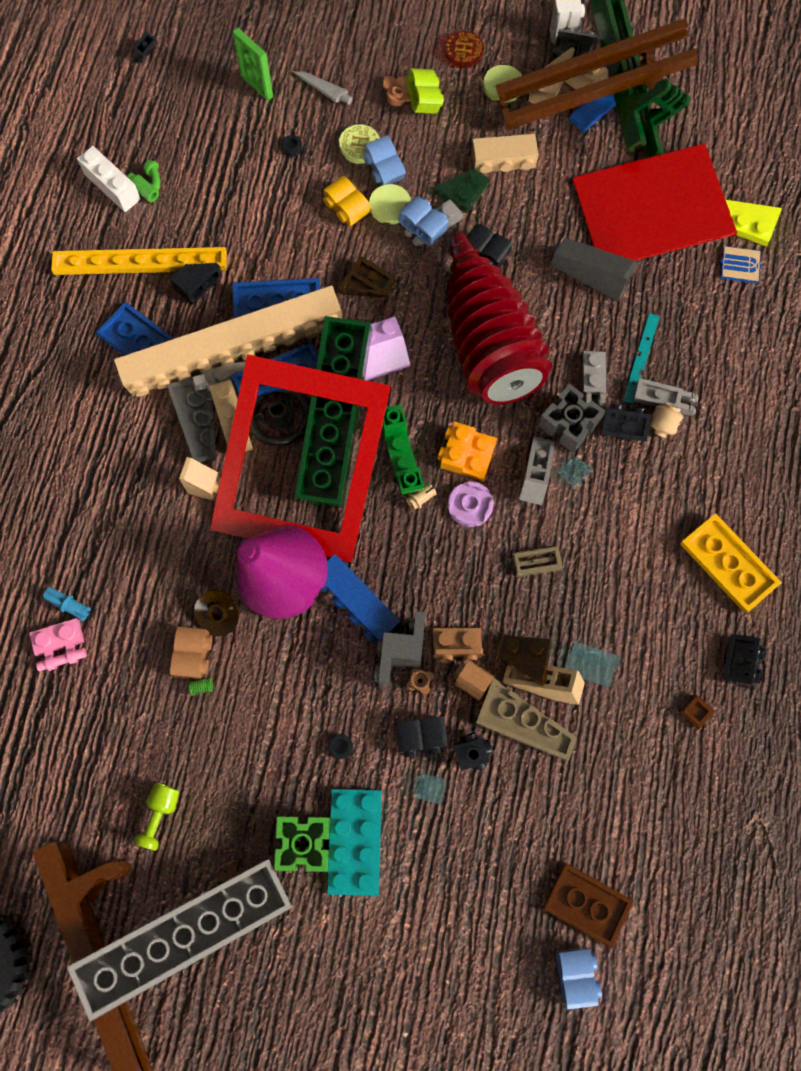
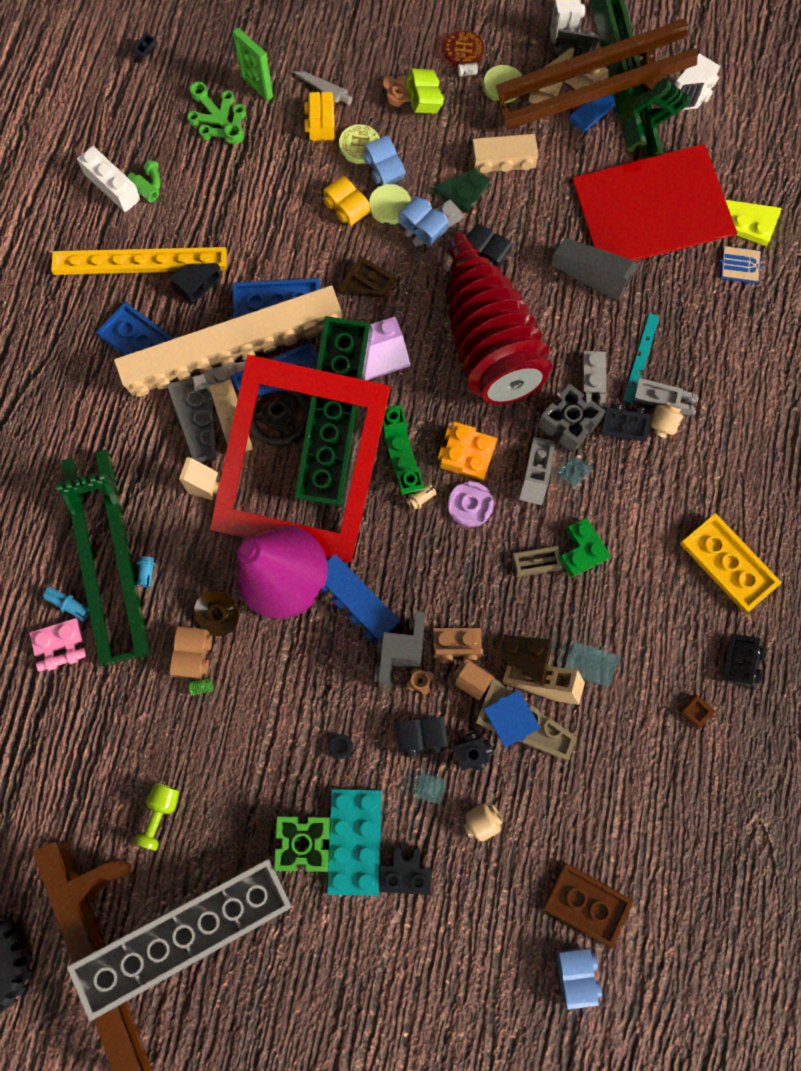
black tile [281,135,303,157] -> none
none -> dark green piece [56,450,151,667]
none -> dark azure pin [136,556,156,587]
none -> bright green plant [187,82,246,144]
none -> yellow brick [304,92,335,141]
none -> black plate [379,844,432,895]
none -> white piece [458,63,478,77]
none -> tan head [464,803,503,842]
none -> blue piece [484,690,540,748]
none -> green plate [559,518,611,578]
none -> white slope [675,54,720,110]

